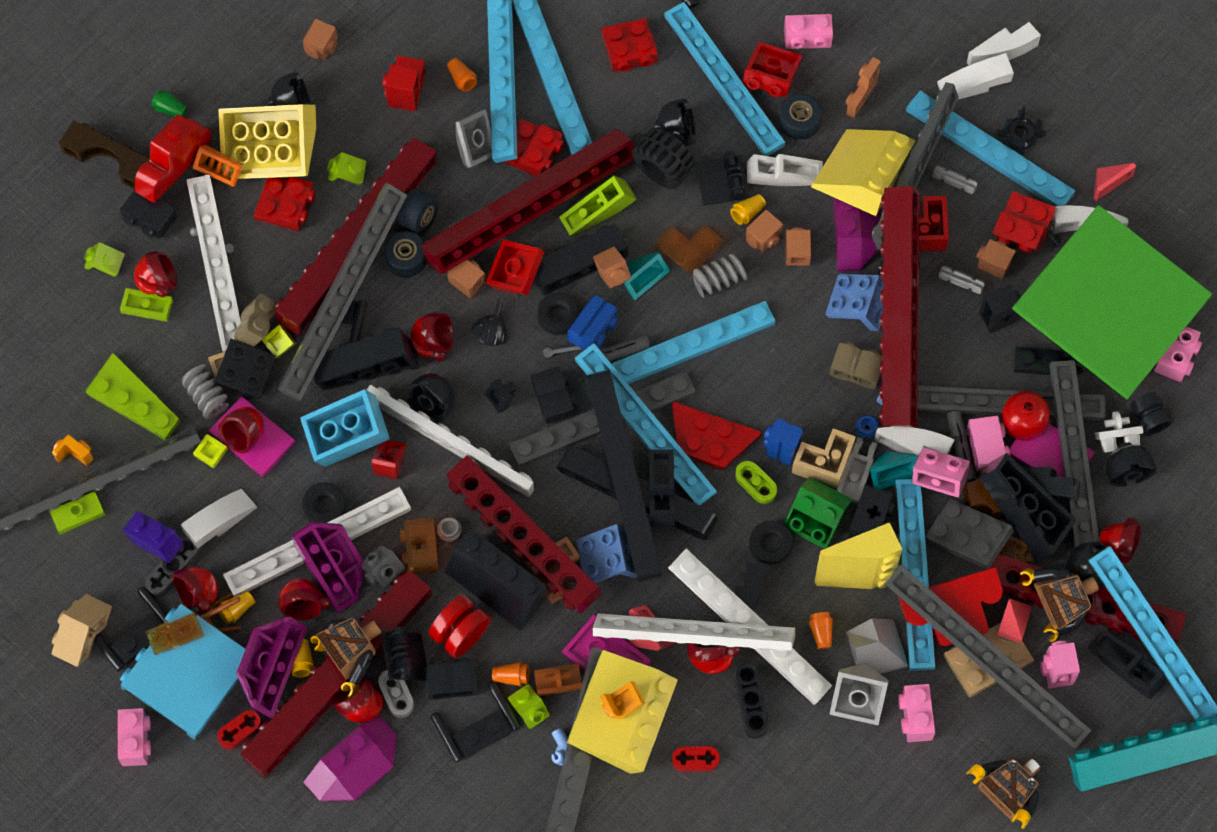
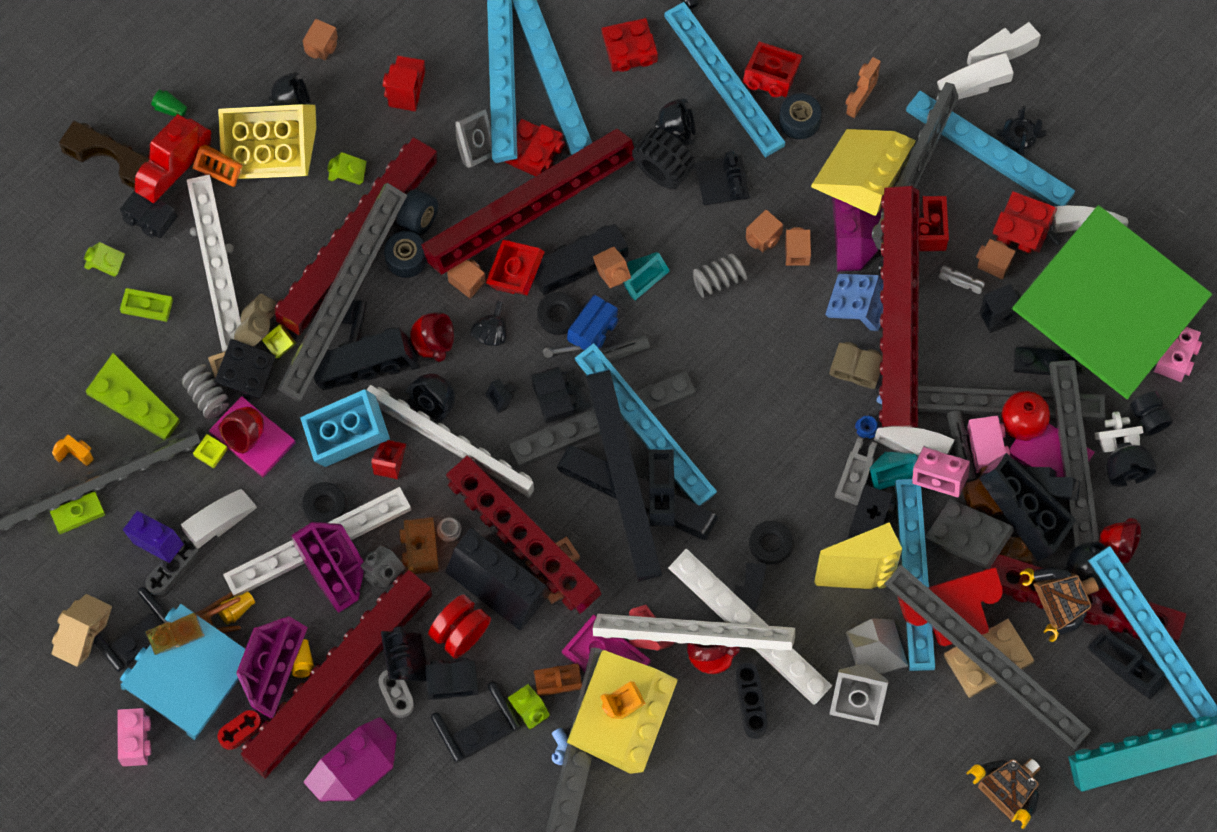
dark red piece [134,251,177,297] -> none
dark red piece [172,566,218,613] -> none
red plate [253,177,316,231] -> none
dark red piece [277,578,331,621] -> none
torso [311,618,381,697] -> none
piece [333,678,383,724] -> none
orange cone [447,58,478,92] -> none
orange cone [492,662,530,687] -> none
lime slope [559,176,637,237] -> none
medium blue bracket [576,524,637,583] -> none
medium azure plate [611,301,775,384] -> none
clear orange plate [656,225,723,275] -> none
red wing [672,402,761,470] -> none
red beam [672,746,720,772] -> none
yellow cone [730,194,766,225] -> none
lime plate [735,461,777,504] -> none
white slope [747,154,823,186] -> none
blue brick [763,419,803,466] -> none
bright pink brick [784,14,833,49] -> none
green slope [784,477,853,549] -> none
tan brick [792,429,856,489] -> none
orange cone [808,612,833,649] -> none
bright pink brick [898,684,935,742] -> none
light grey axle [932,165,978,194] -> none
coral slope [997,598,1032,643] -> none
bright pink brick [1040,641,1080,689] -> none
coral slope [1093,163,1136,201] -> none

